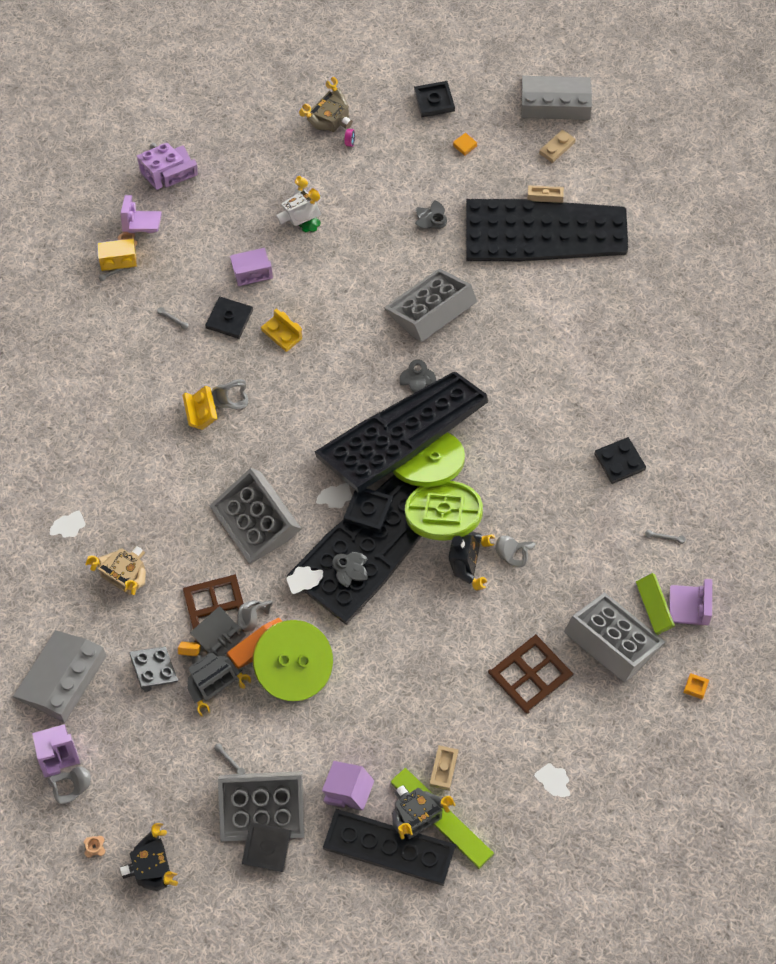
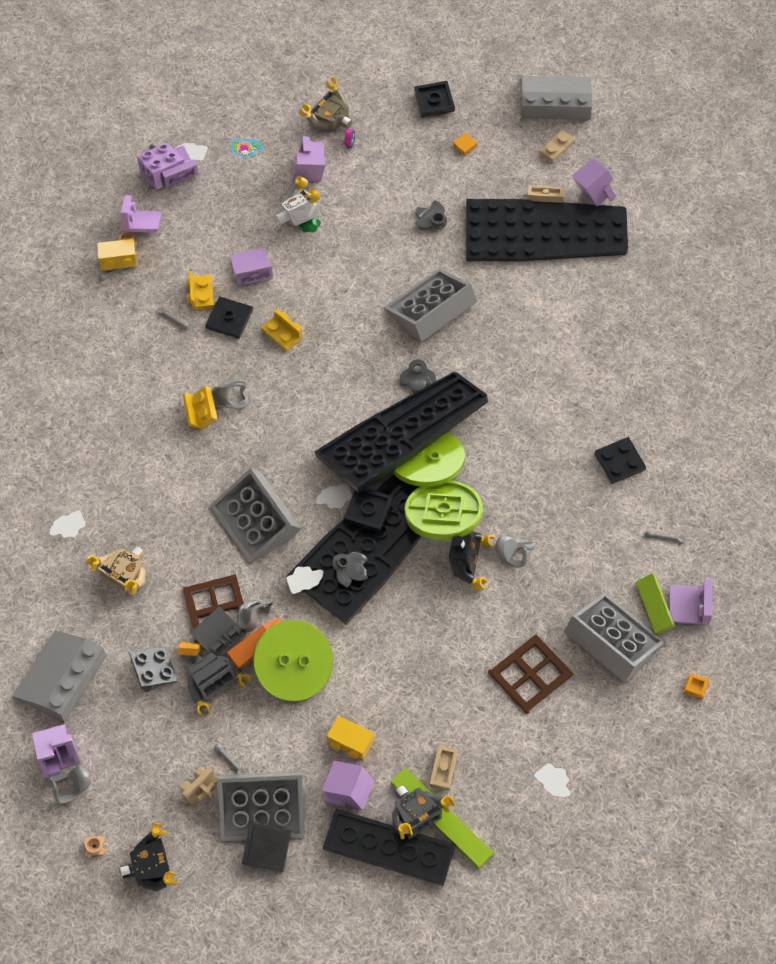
none -> white sticker [174,143,208,160]
none -> tan hips [179,767,218,807]
none -> yellow bracket [186,271,214,310]
none -> sticker [231,139,264,158]
none -> lavender plate [292,136,325,182]
none -> yellow brick [327,716,375,760]
none -> lavender plate [572,157,617,206]

